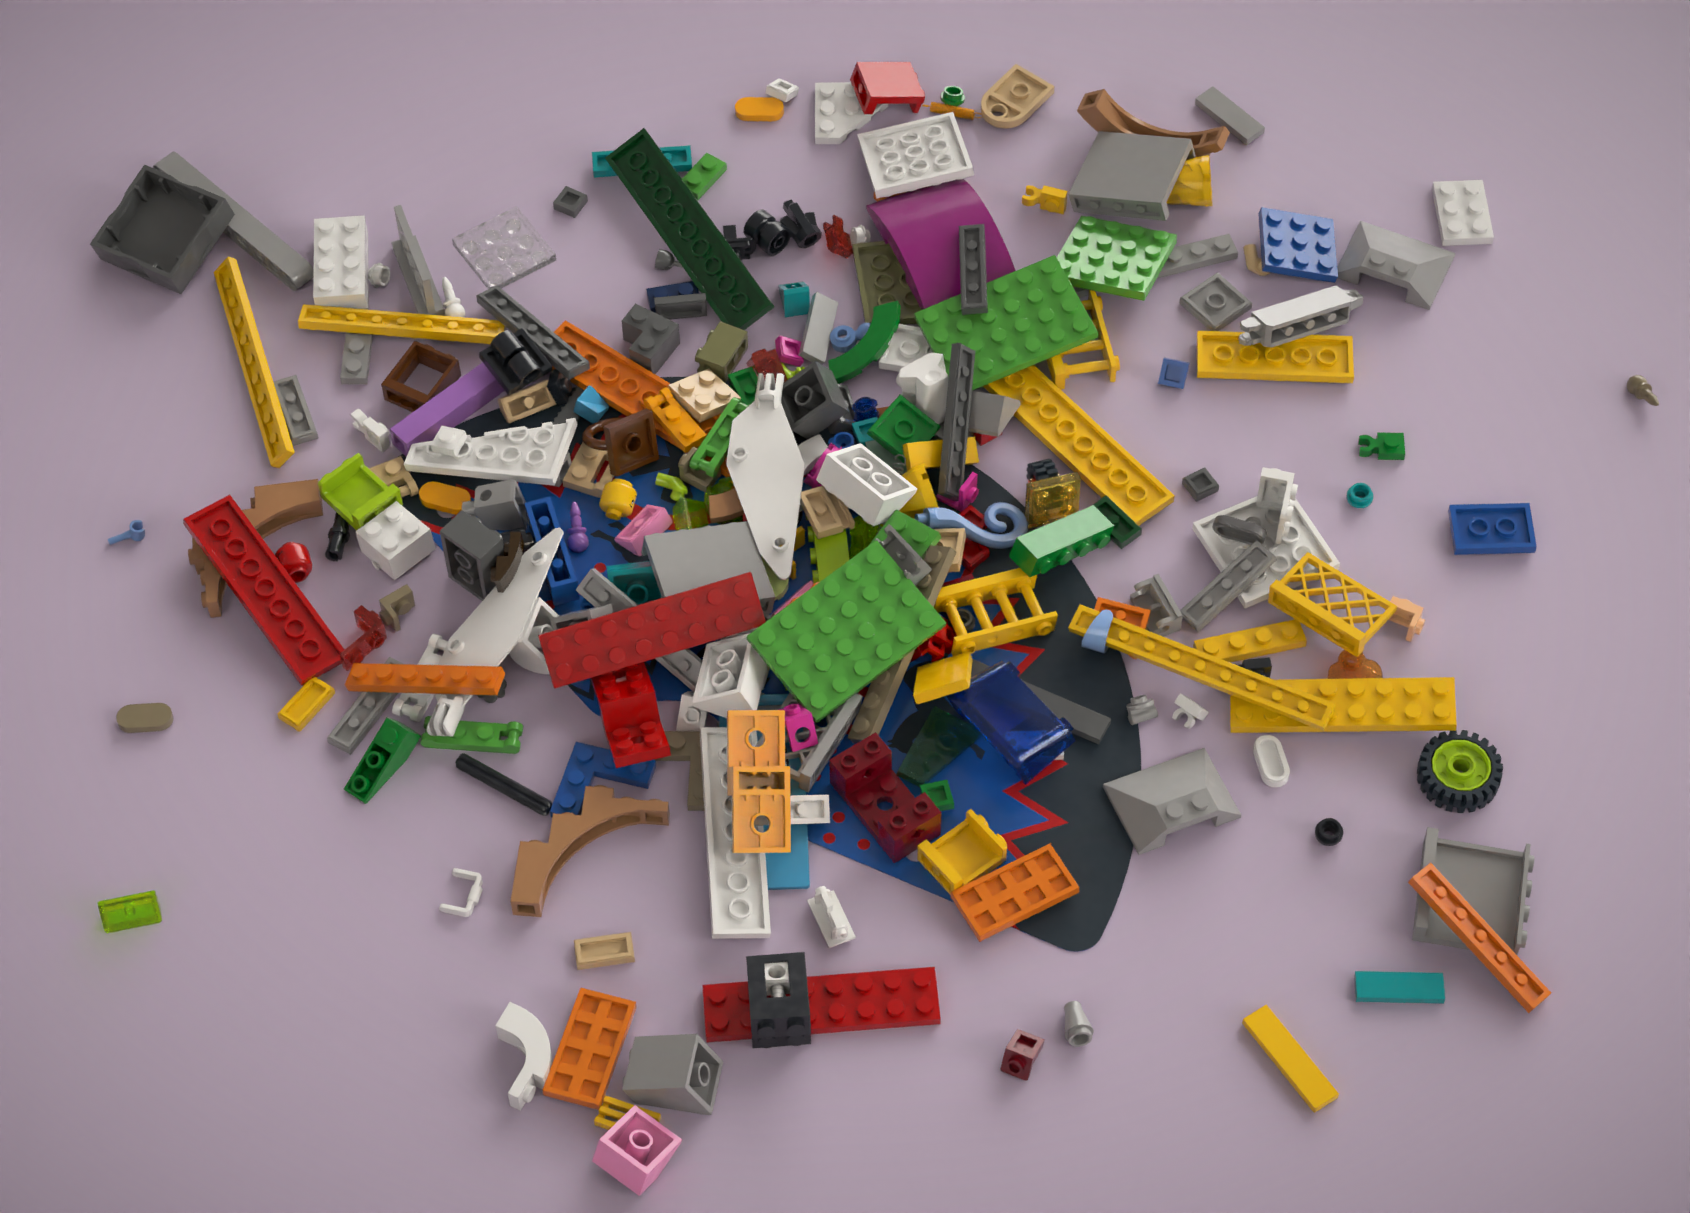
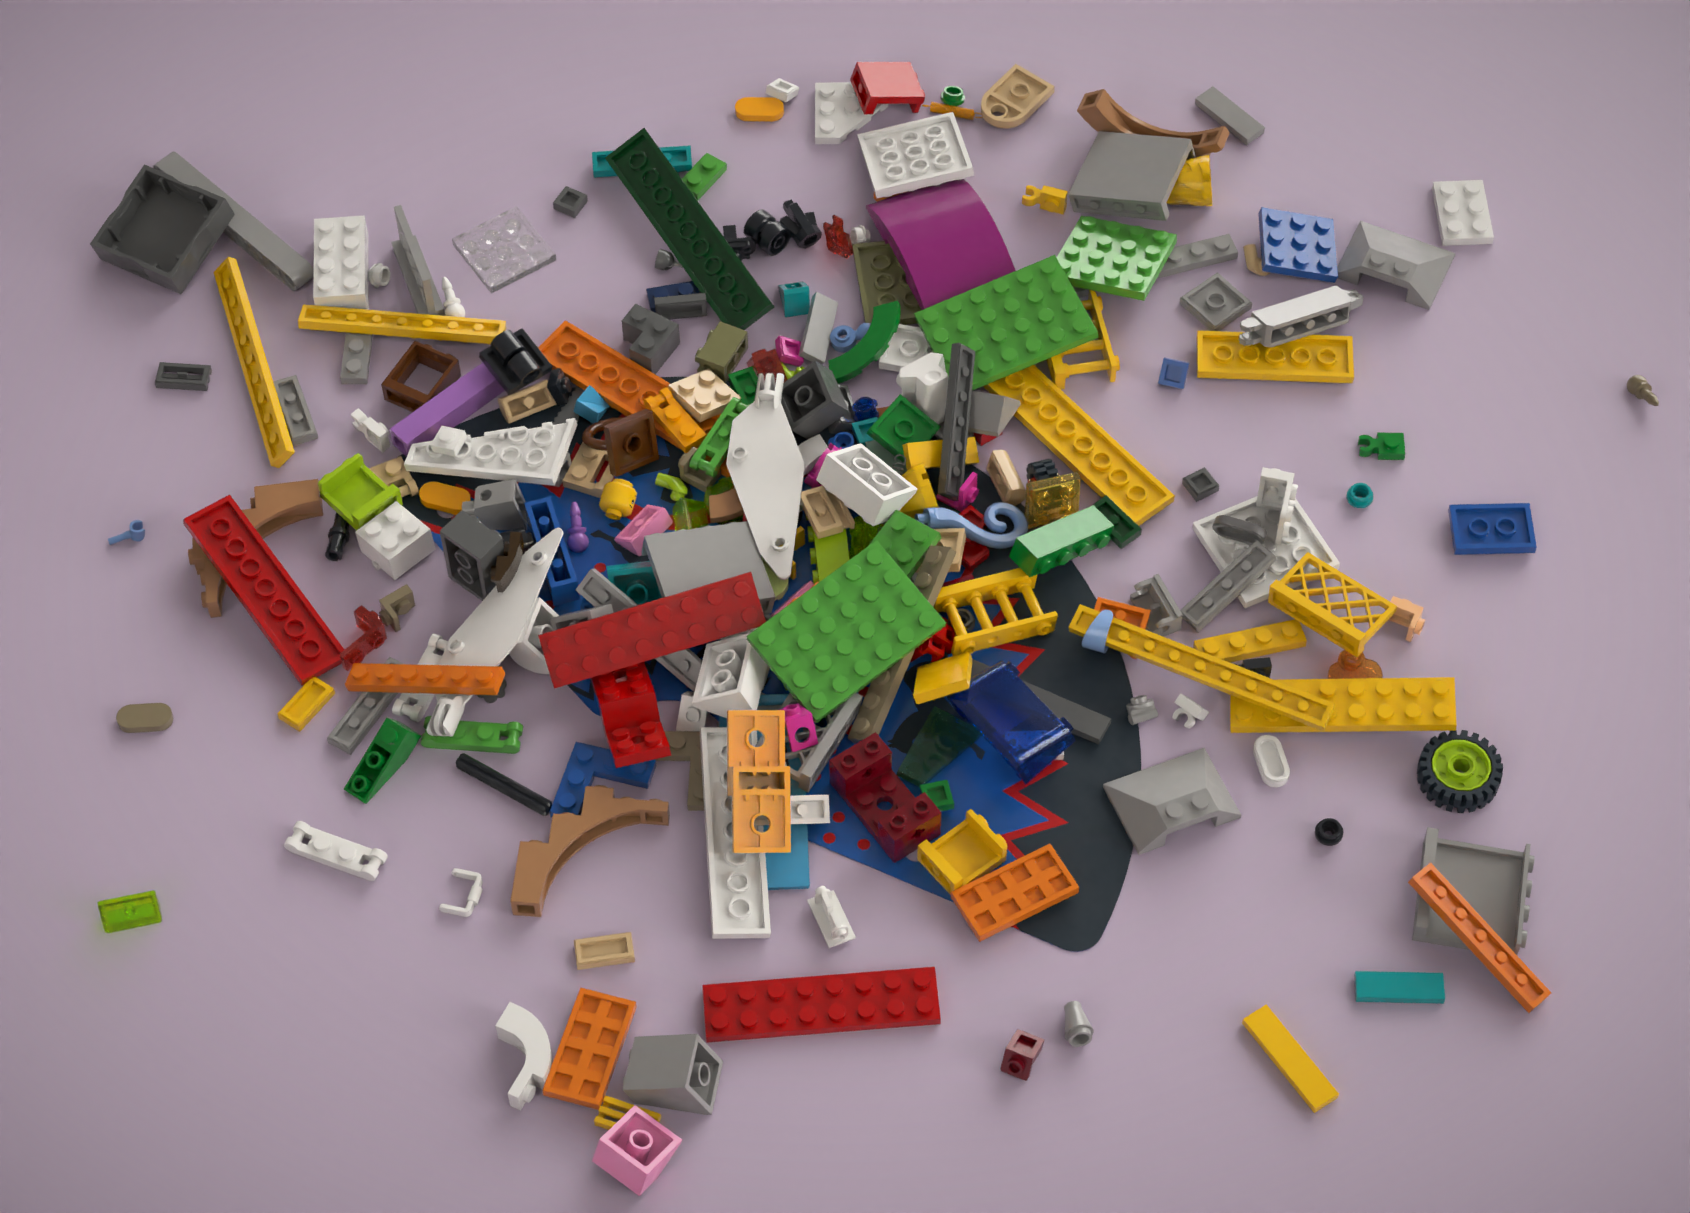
red head [275,542,312,583] -> none
dark grey tile [476,285,590,380] -> none
black brick [746,952,811,1048] -> none
light grey hinge [875,524,932,586] -> none
dark grey tile [959,224,988,315] -> none
none -> dark grey tile [155,362,212,391]
none -> white plate [283,821,388,881]
none -> tan brick [986,450,1027,506]

